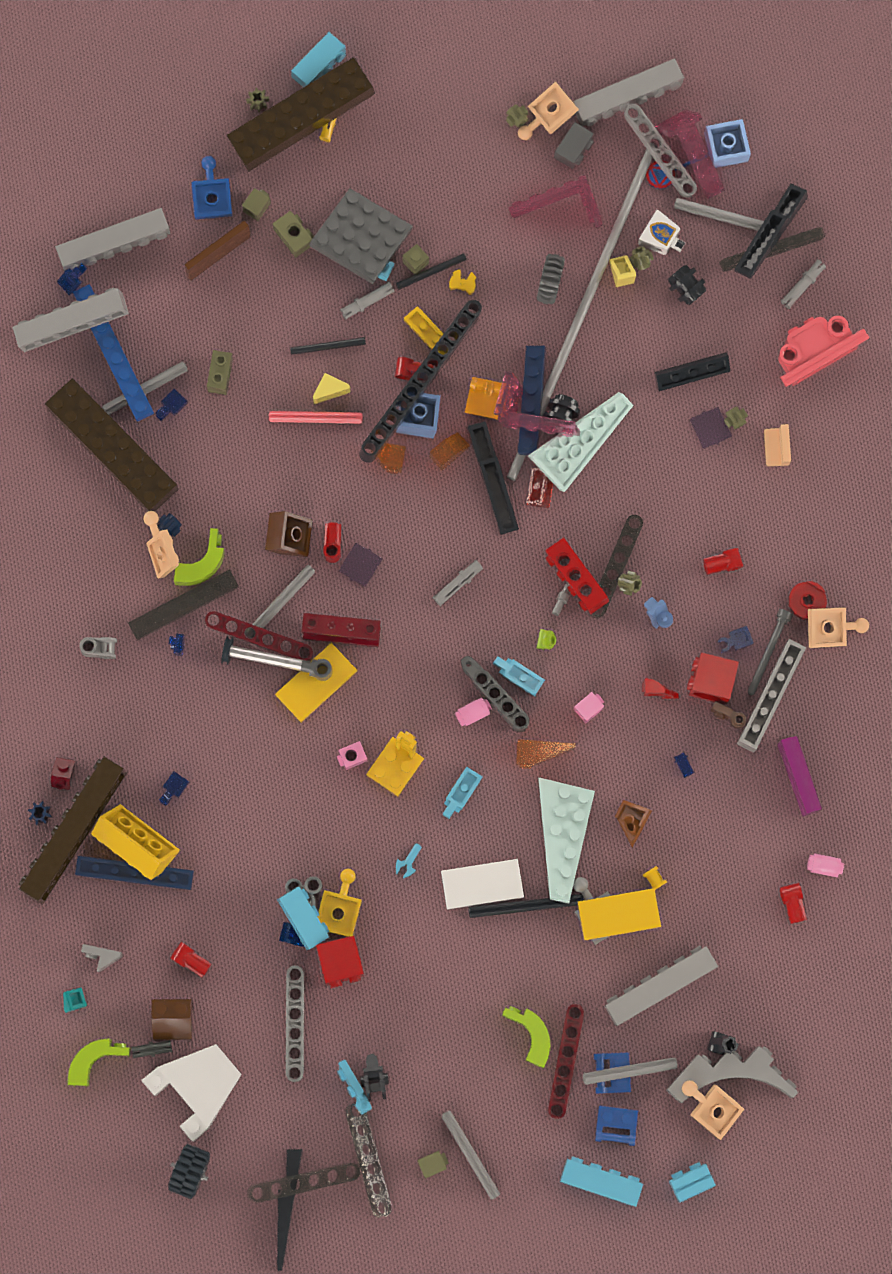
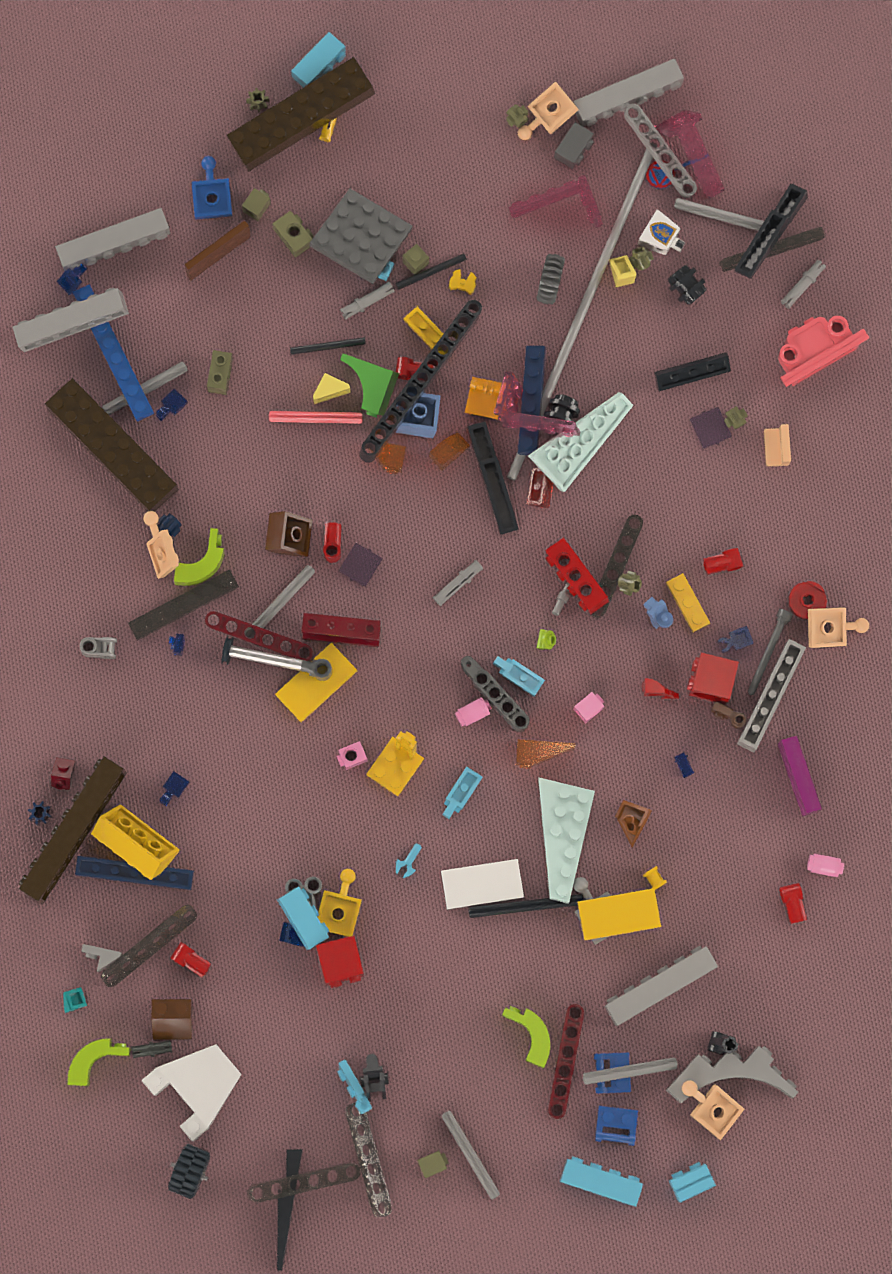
light grey beam [286,965,304,1082] -> none
light blue brick [704,119,751,168] -> none
none -> clear smoke beam [101,905,197,987]
none -> bright green arch [340,354,399,418]
none -> yellow plate [666,573,710,633]

